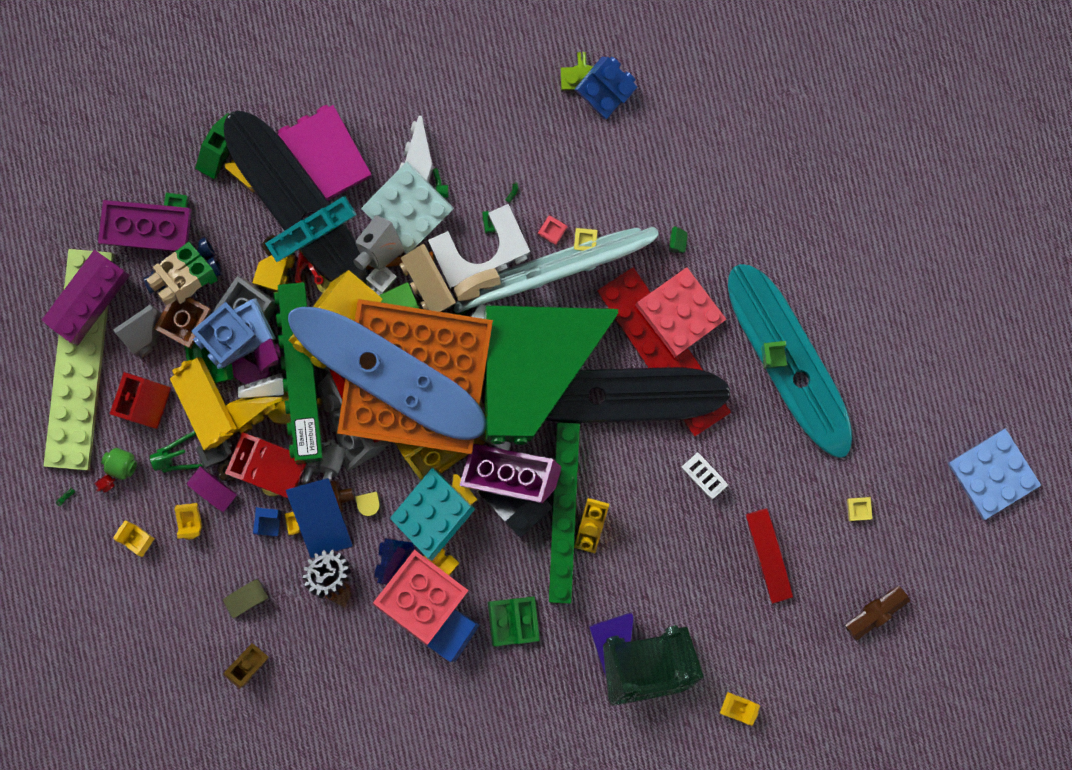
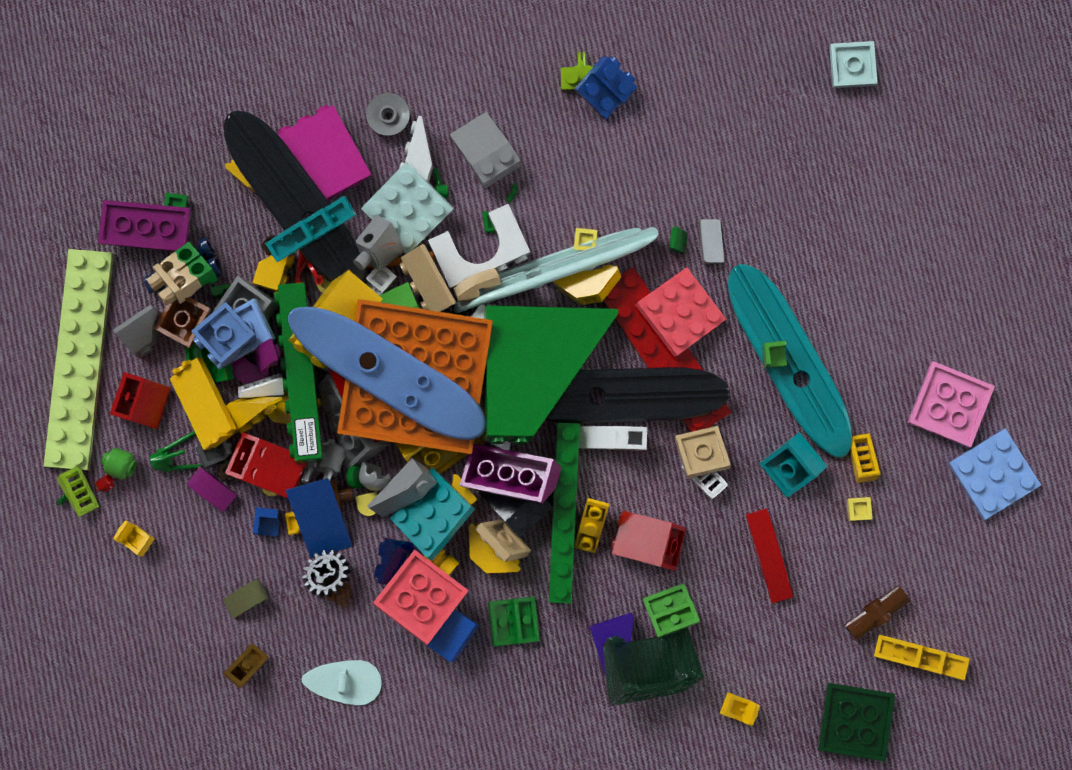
magenta slope [42,249,130,346] -> none
yellow bracket [174,503,202,540] -> none
green slope [195,113,230,180] -> none
coral tile [538,215,568,246] -> none
none -> lime slope [57,466,99,517]
none -> green tile [211,284,231,299]
none -> light aqua shield [302,660,382,705]
none -> green tile [346,466,363,488]
none -> light grey hair [358,462,392,492]
none -> light grey dish [366,93,410,136]
none -> light grey slope [367,458,437,517]
none -> light grey slope [450,112,521,189]
none -> yellow slope [469,523,521,573]
none -> tan plate [476,519,532,561]
none -> yellow slope [553,265,621,305]
none -> white slope [579,426,647,451]
none -> slope [612,511,687,571]
none -> bright green slope [643,583,700,638]
none -> tan plate [675,426,731,479]
none -> light grey slope [698,219,724,265]
none -> teal slope [759,432,828,498]
none -> dark green plate [817,682,895,762]
none -> light aqua plate [829,41,877,88]
none -> yellow slope [850,433,881,483]
none -> yellow slope [874,634,970,680]
none -> bright pink plate [907,361,995,448]

